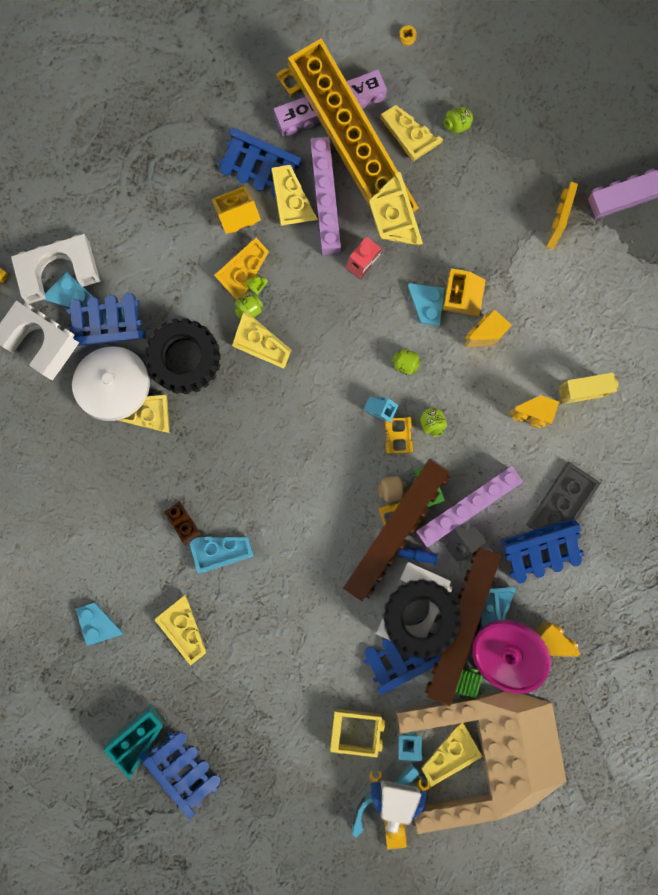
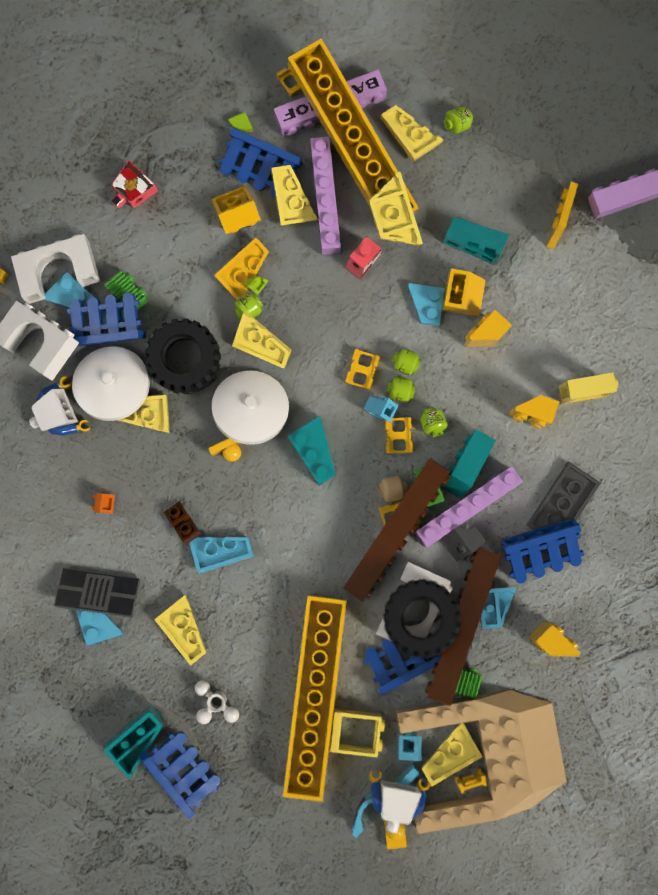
blue pin [398,546,438,565] -> none
yellow bush [399,25,416,45] -> none
dark pink dish [472,620,551,694] -> none
none -> white torso [29,376,91,436]
none -> black tile [54,568,140,618]
none -> orange tile [91,493,115,514]
none -> bright green brick [104,270,148,311]
none -> torso [111,161,158,209]
none -> white piece [195,680,239,724]
none -> yellow tile [208,438,241,462]
none -> white dish [212,371,289,445]
none -> lime tile [228,112,253,132]
none -> yellow brick [283,595,346,802]
none -> teal wedge [288,416,336,486]
none -> yellow piece [345,349,380,391]
none -> lime head [387,376,415,403]
none -> teal wedge [441,429,496,499]
none -> teal wedge [443,217,509,265]
none -> yellow piece [453,767,487,794]

